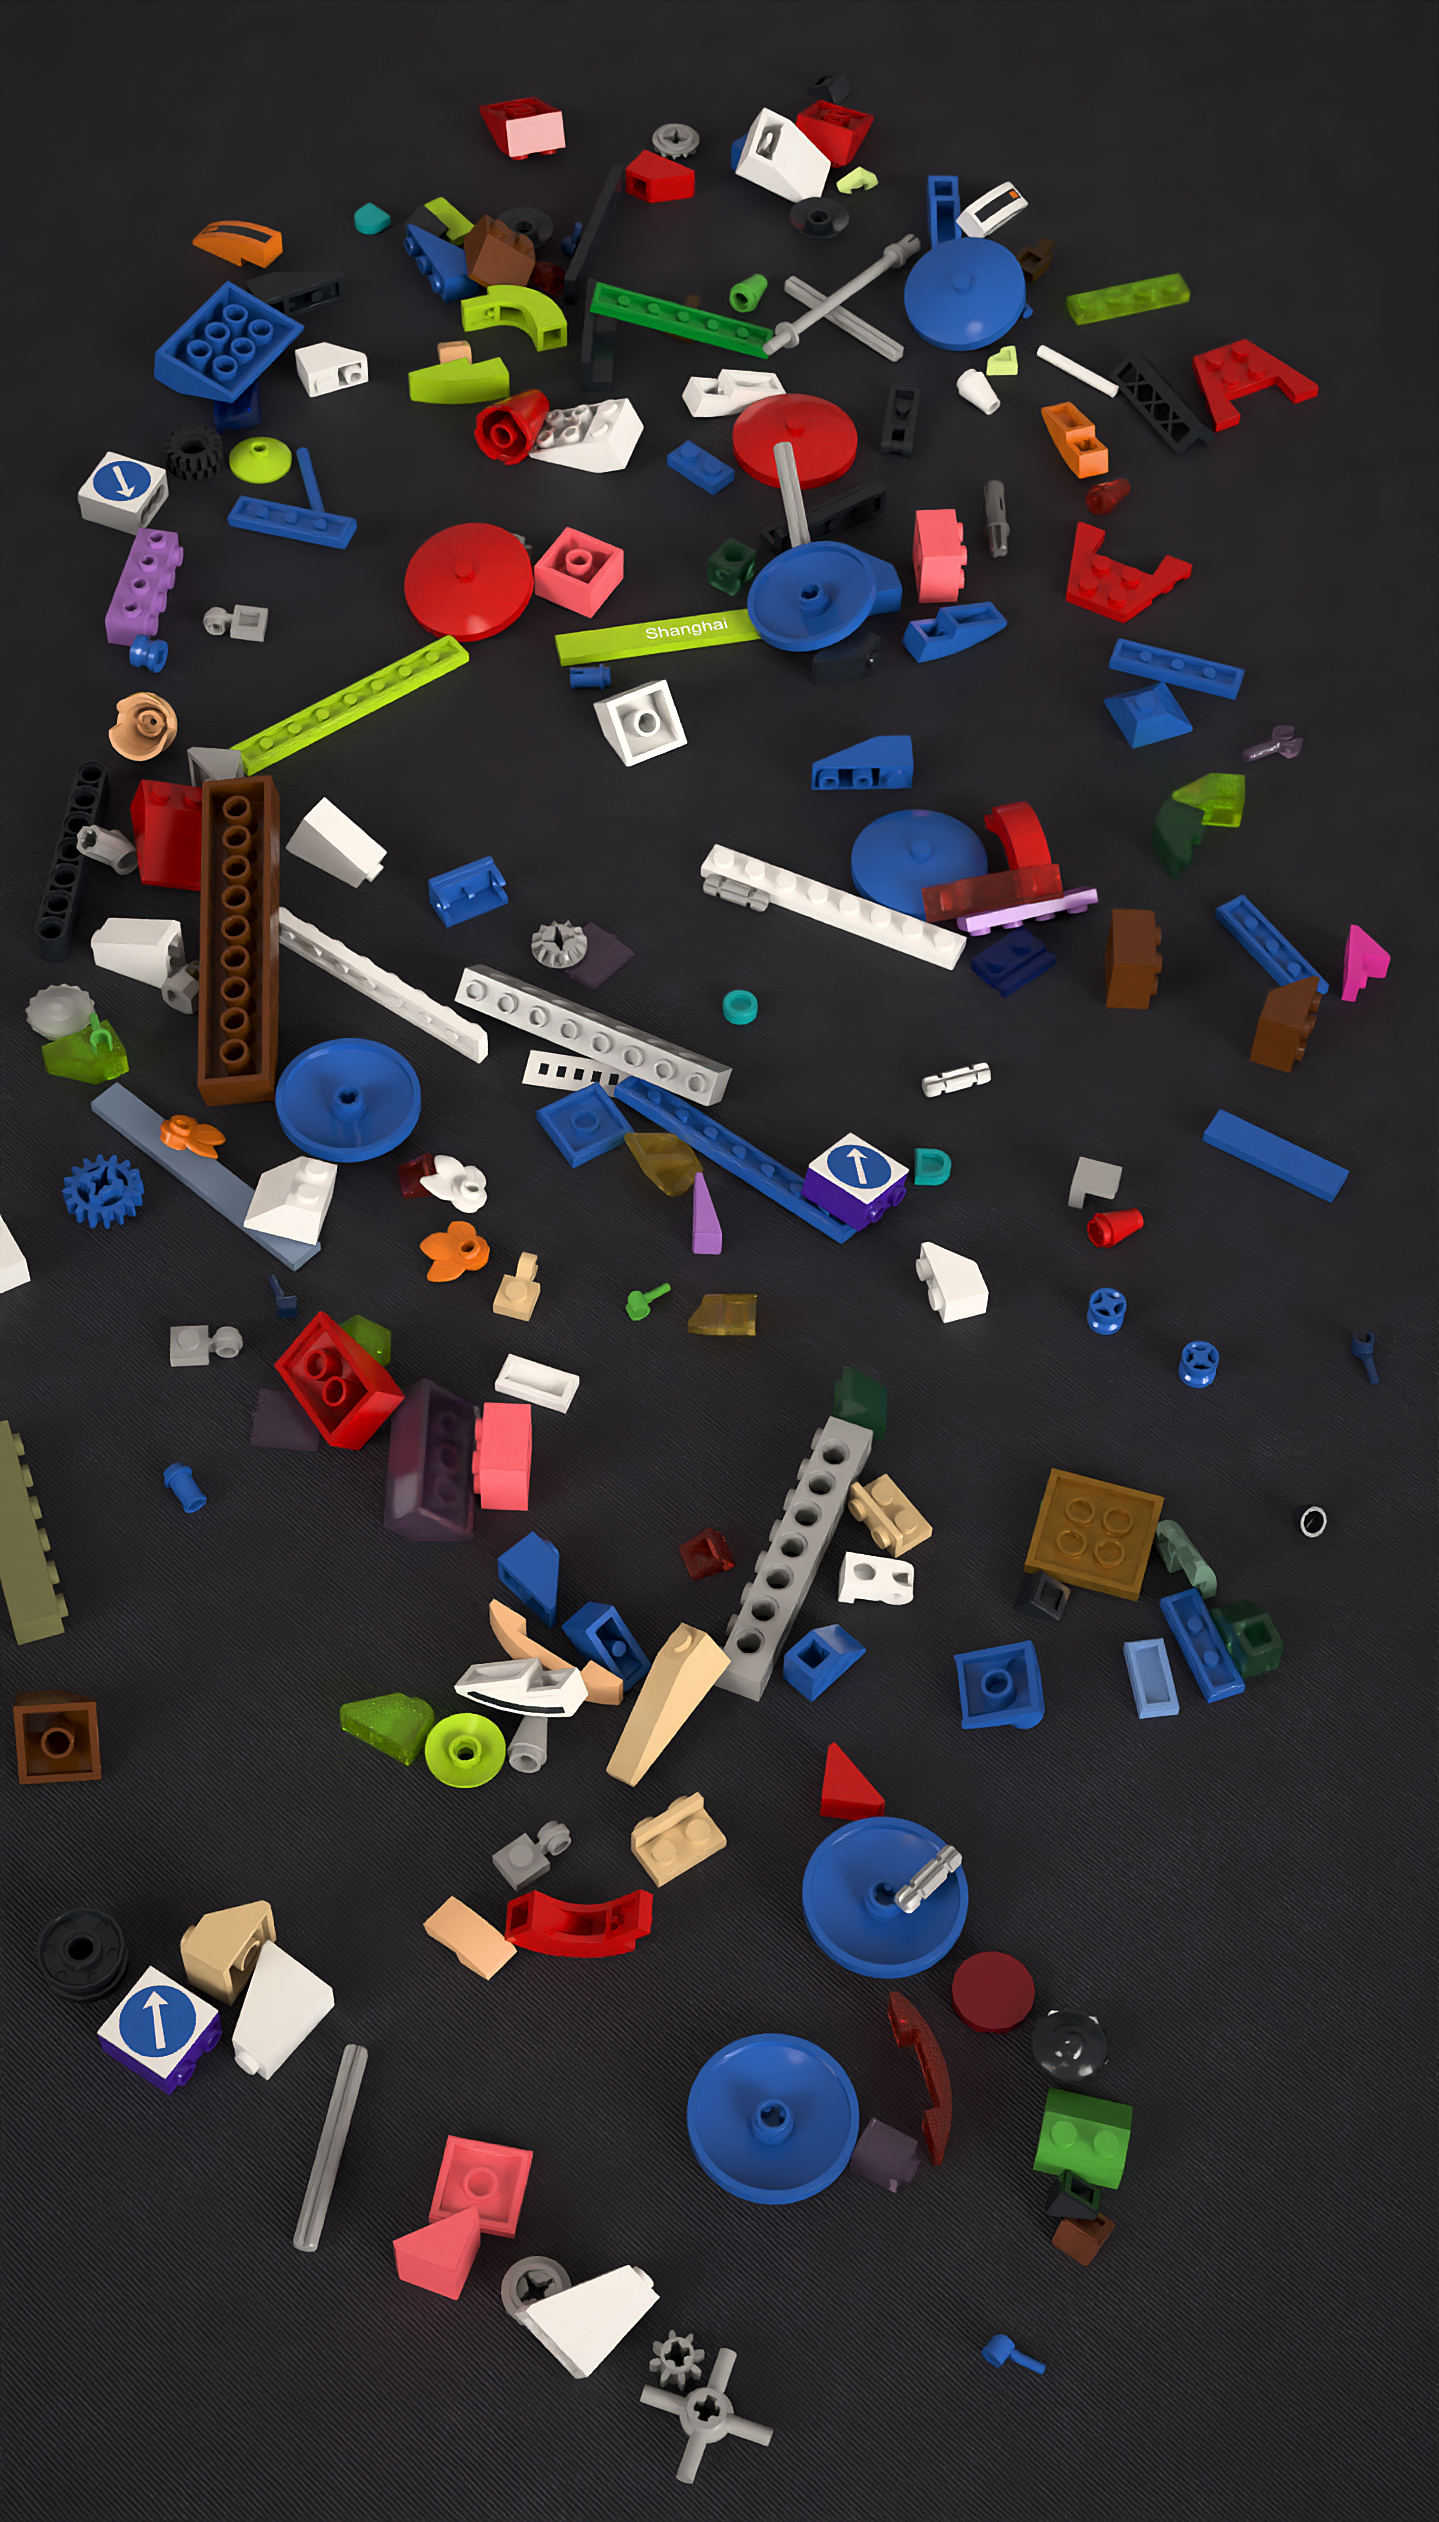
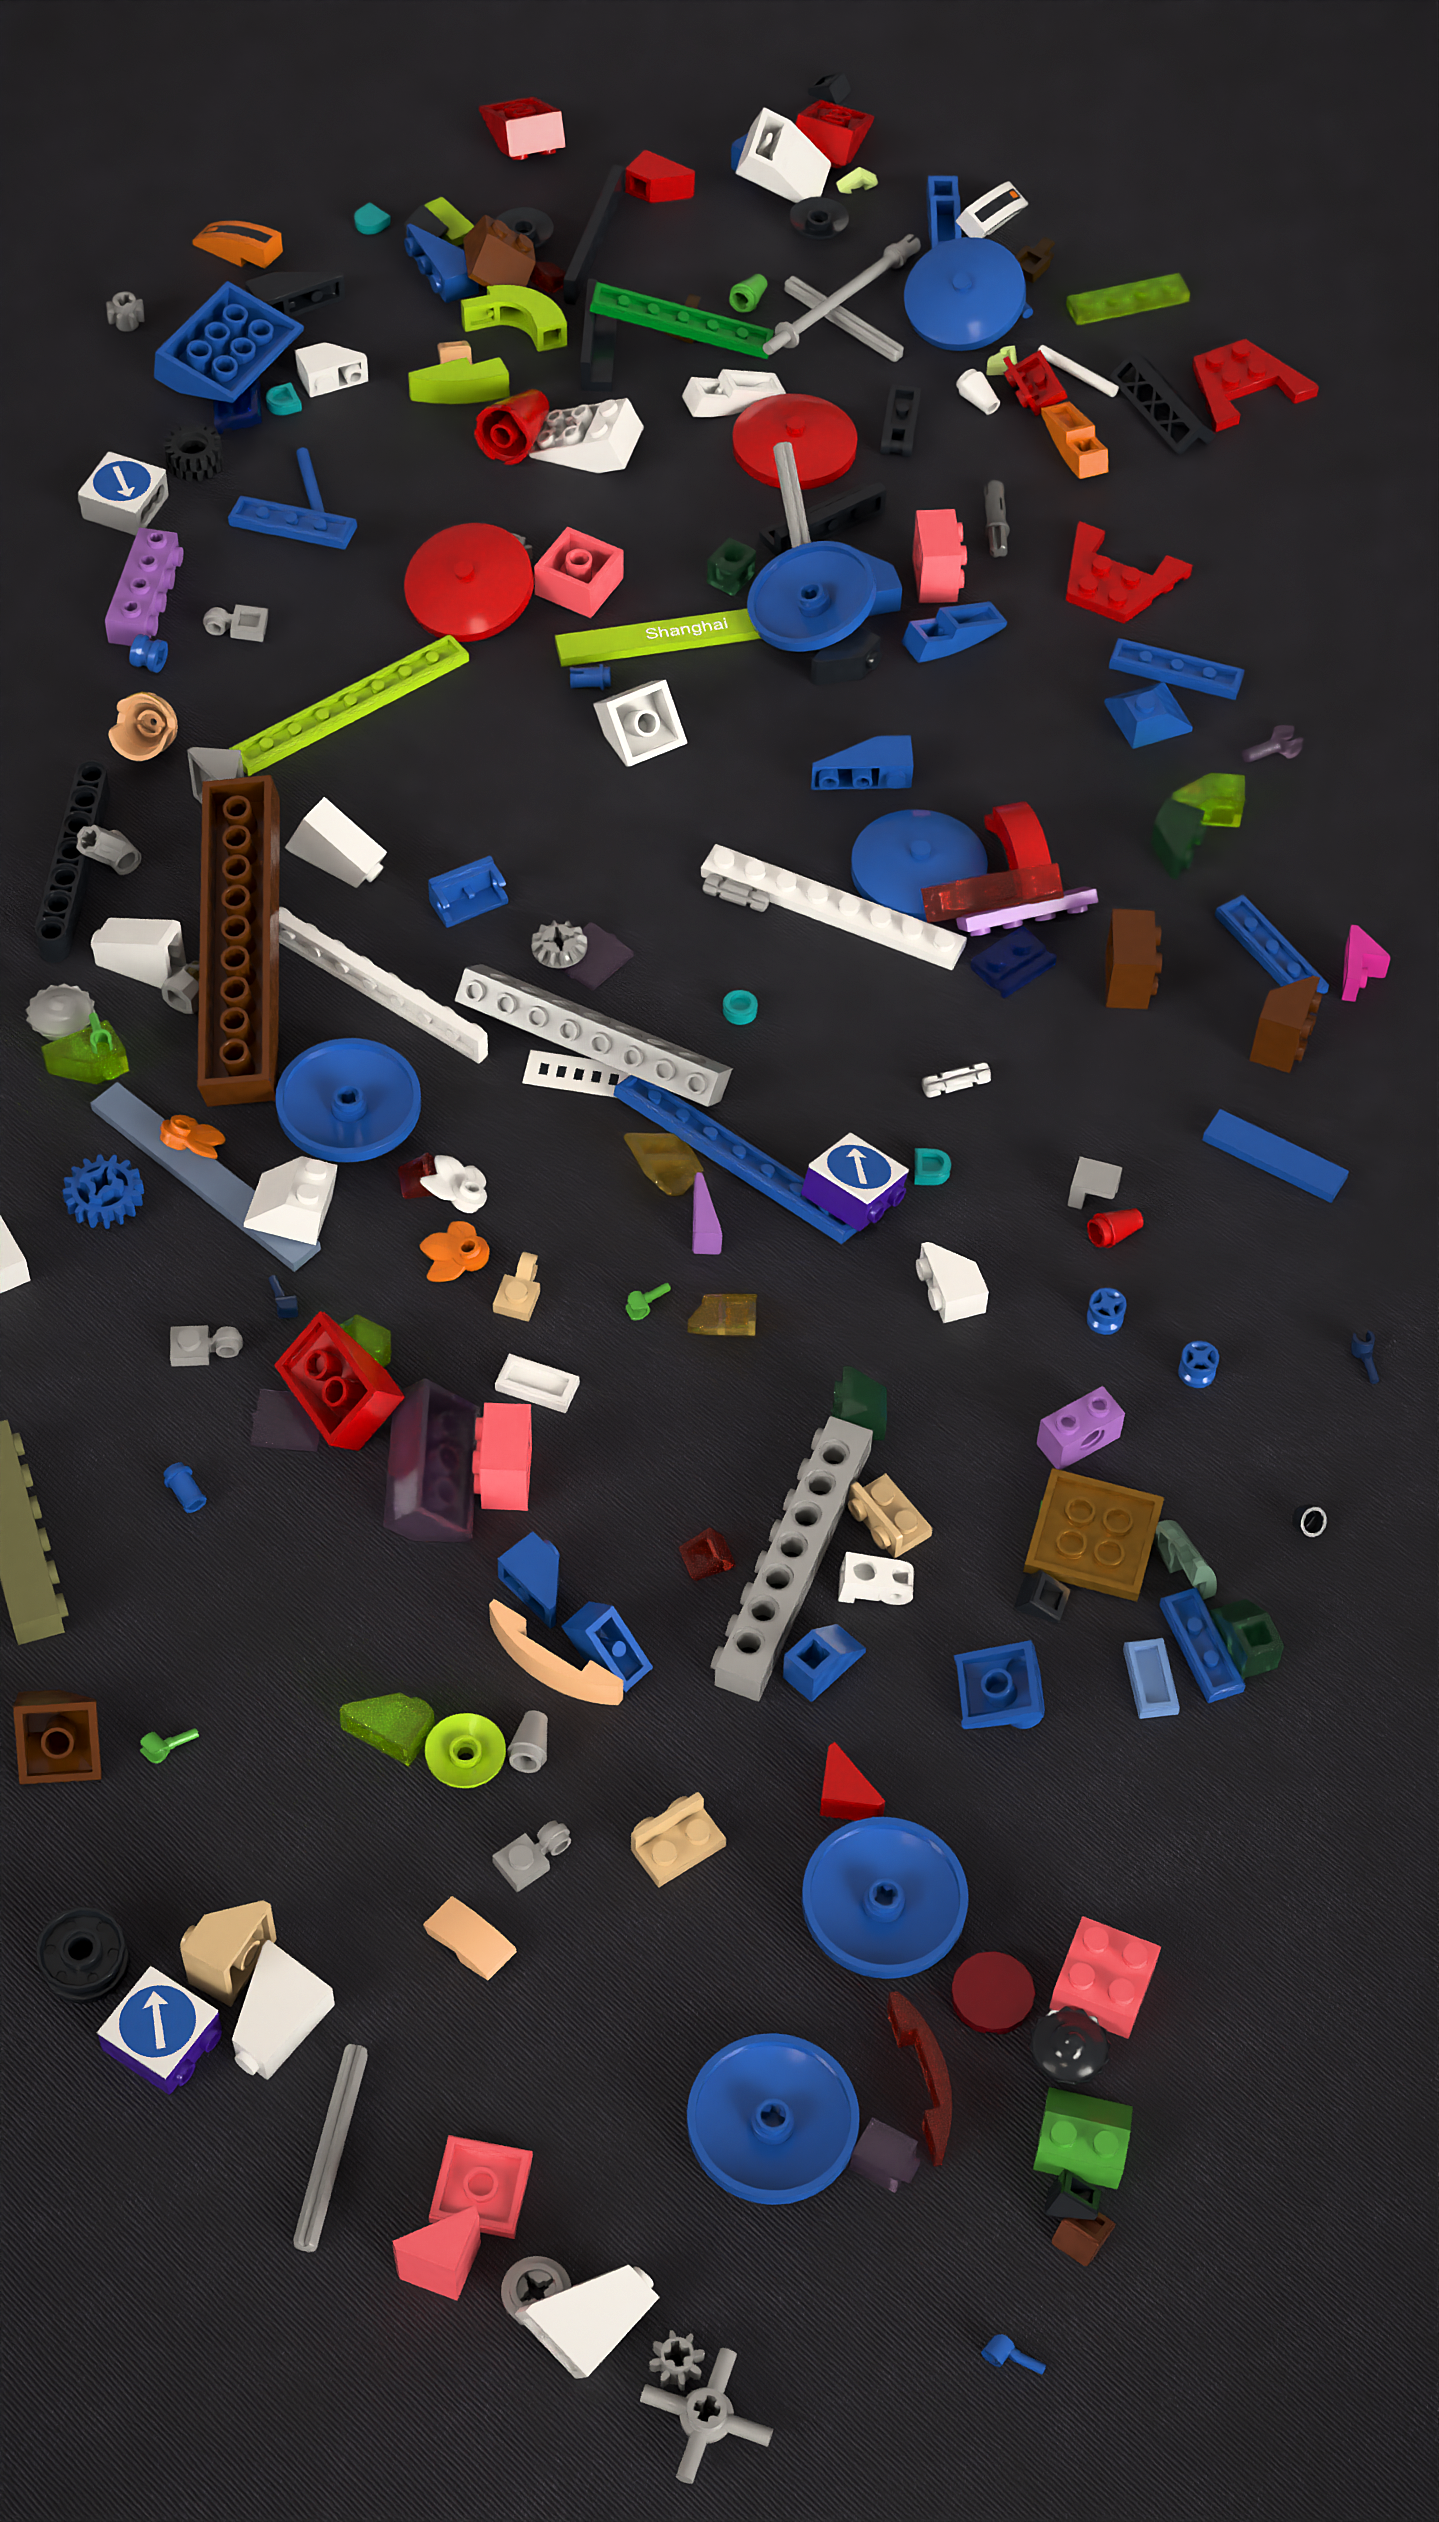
red slope [130,779,202,892] -> none
lime dish [229,437,292,484] -> none
white slope [454,1657,589,1717] -> none
red arch [504,1889,653,1958] -> none
blue tile [536,1081,635,1168] -> none
dark blue hand [561,222,582,257] -> none
tan wedge [606,1623,731,1787] -> none
light grey gear [653,124,699,159] -> none
blue plate [667,440,735,495] -> none
light grey axle [894,1845,962,1914] -> none
clear red cone [1085,478,1130,515] -> none
none -> light grey gear [107,292,145,331]
none -> bright green hand [140,1728,199,1763]
none -> teal tile [266,383,302,415]
none -> red bracket [1003,350,1068,416]
none -> medium lavender brick [1036,1386,1125,1470]
none -> coral brick [1049,1916,1161,2039]

